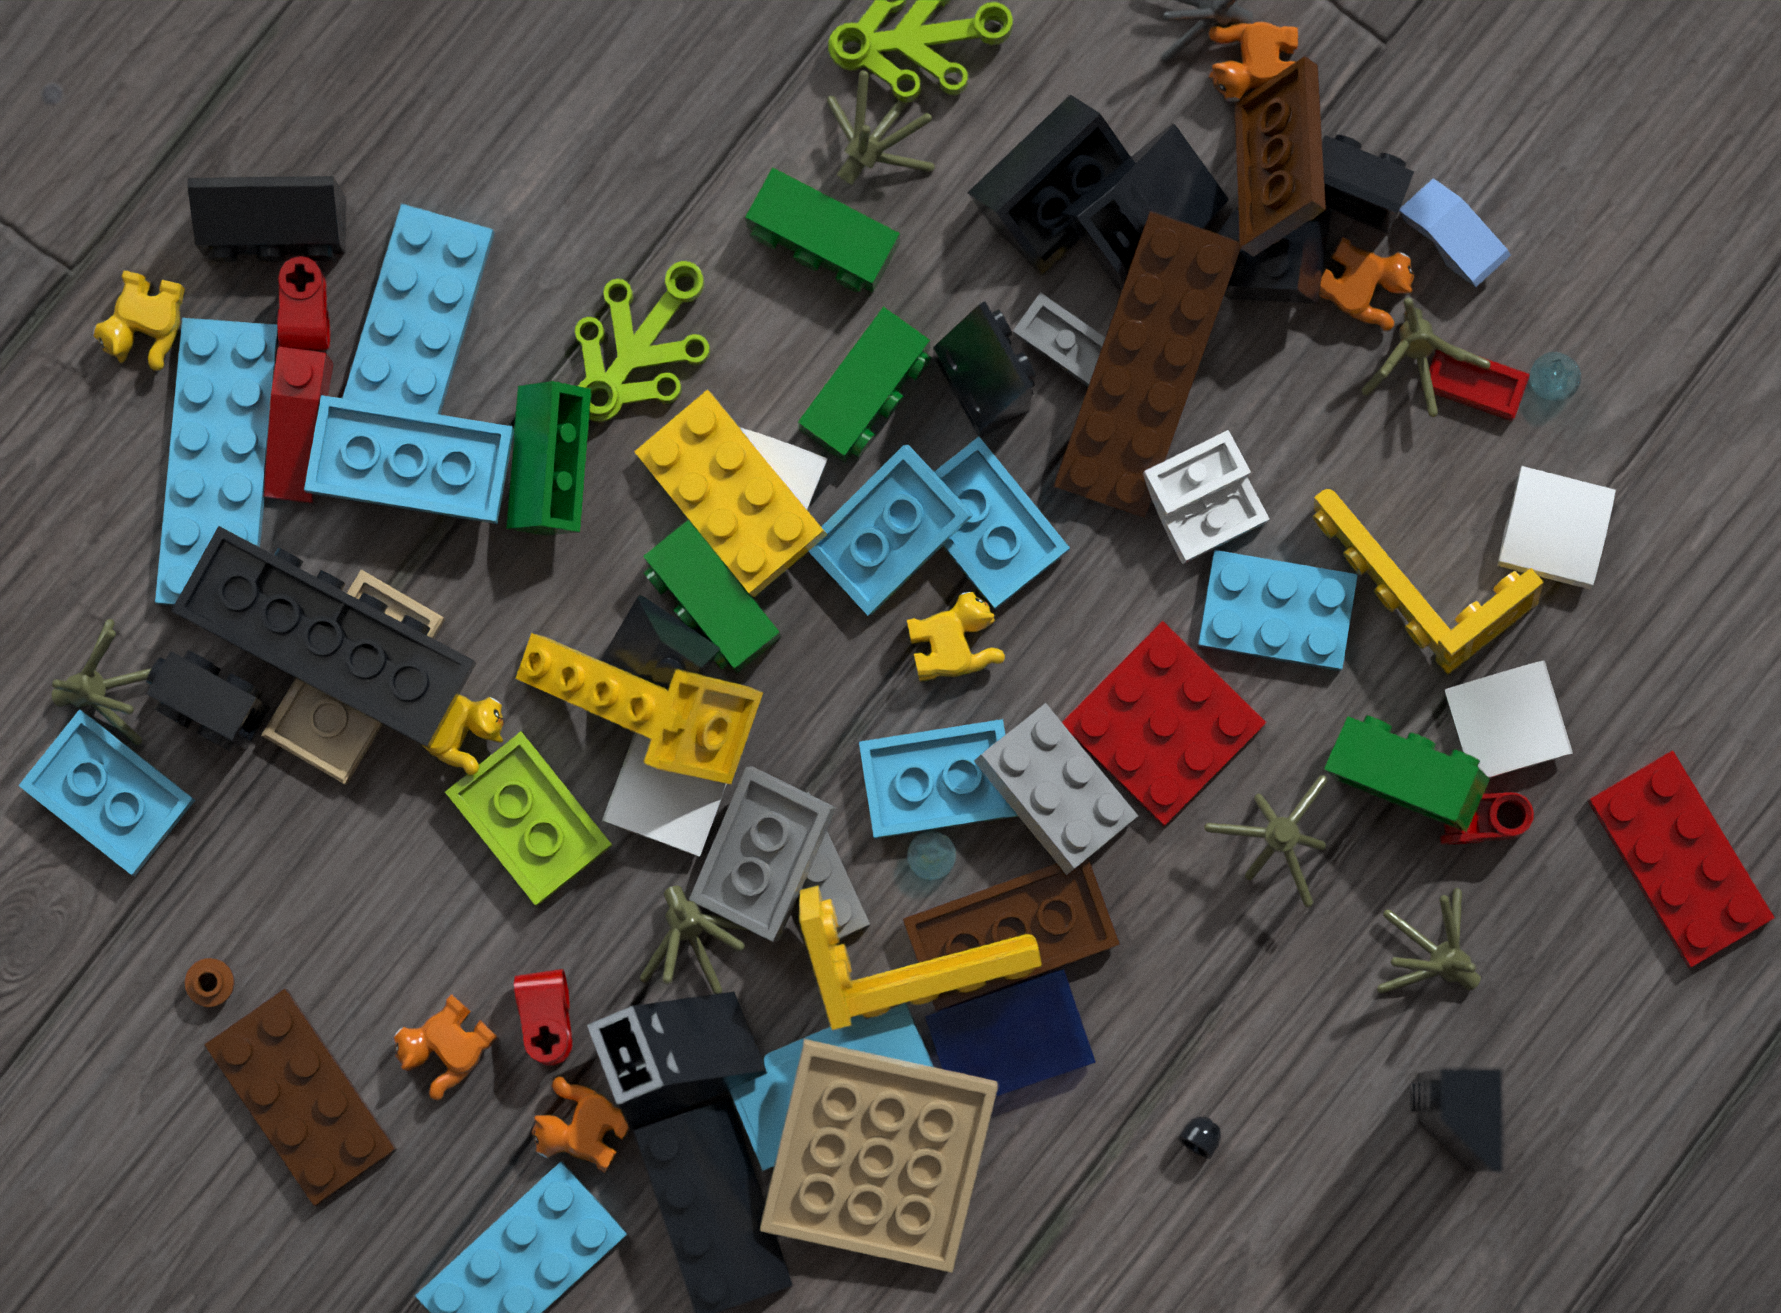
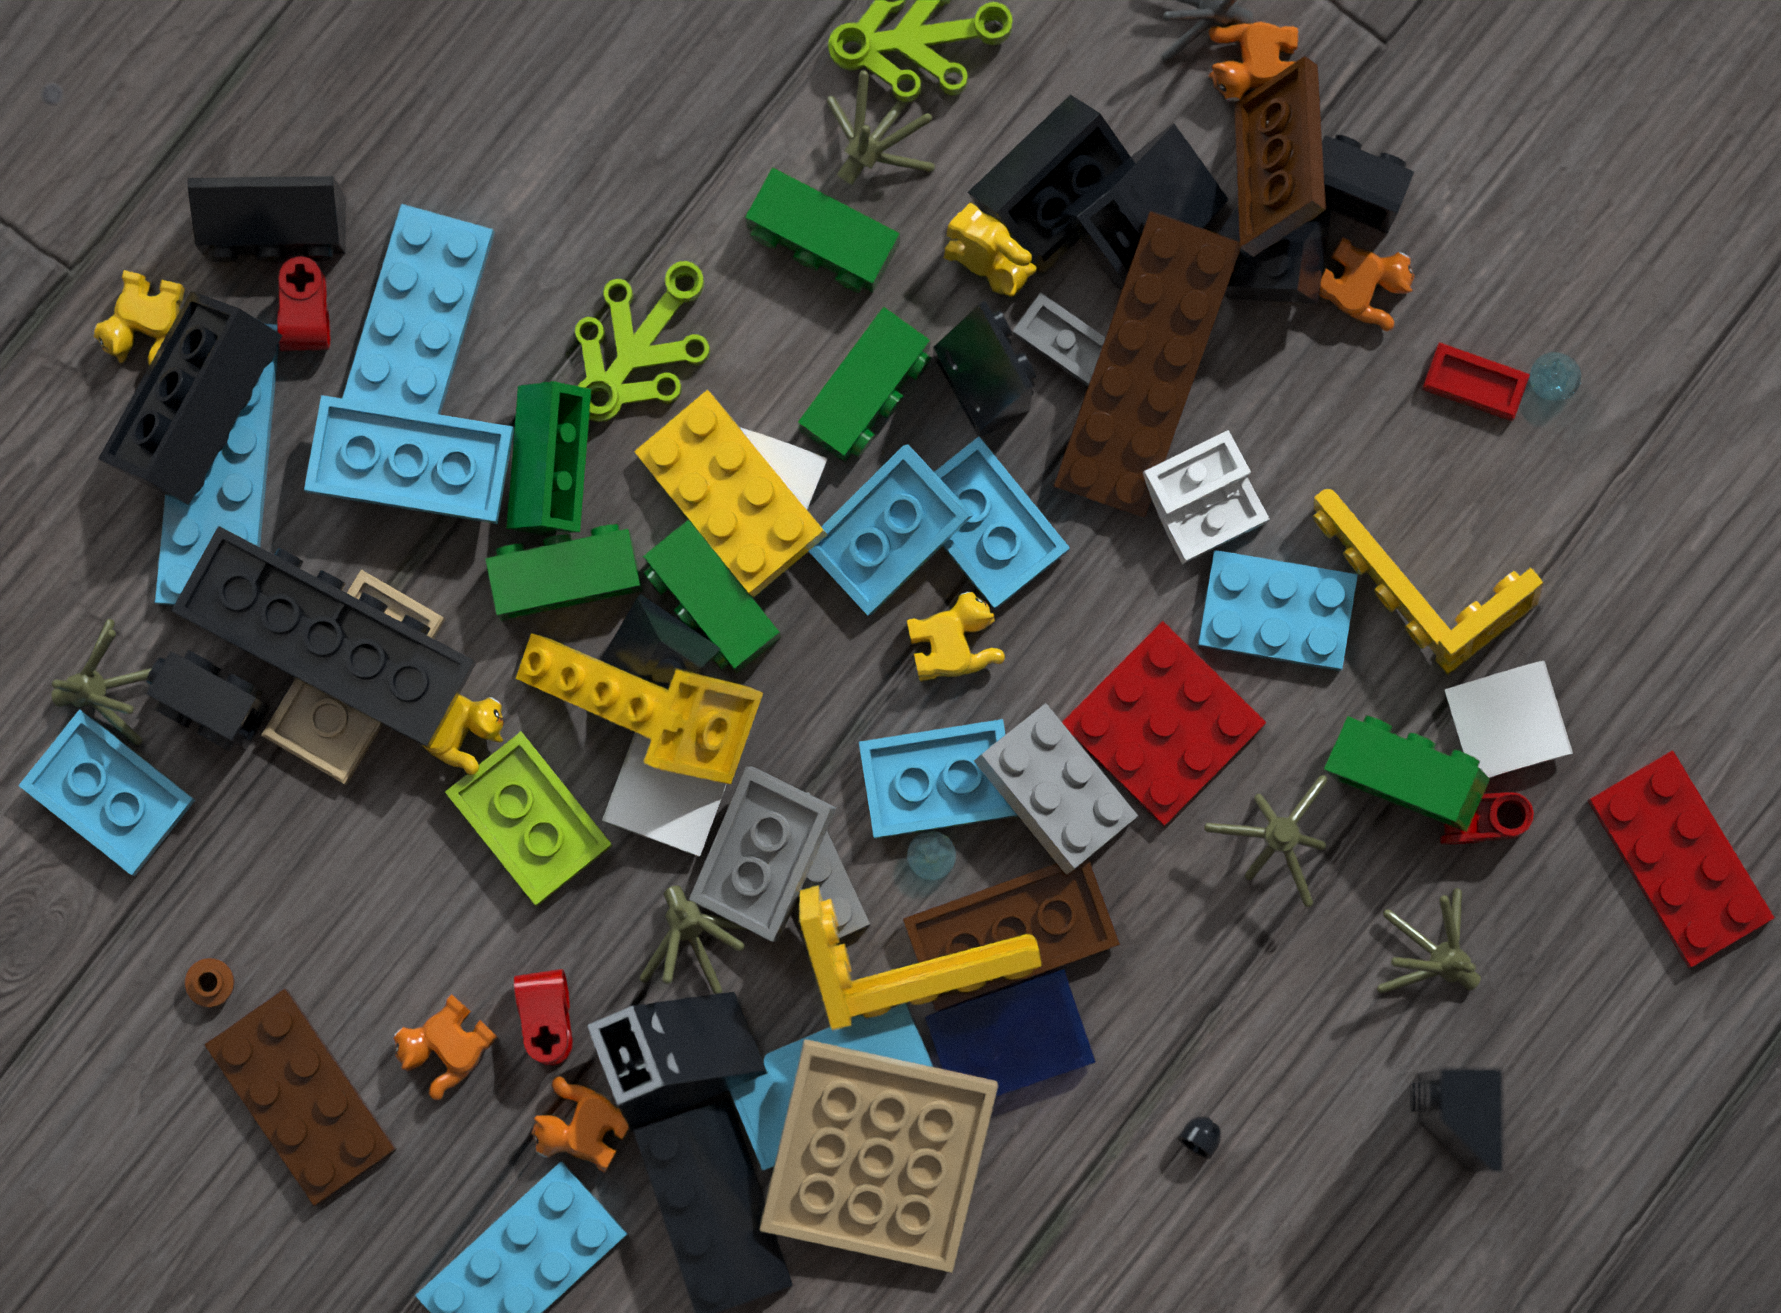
red slope [264,347,334,504] -> none
olive plant [1362,298,1491,417] -> none
light blue slope [1399,178,1511,287] -> none
white slope [1497,466,1616,590] -> none
none -> black slope [98,291,282,505]
none -> green brick [485,524,643,621]
none -> yellow animal [944,203,1037,297]

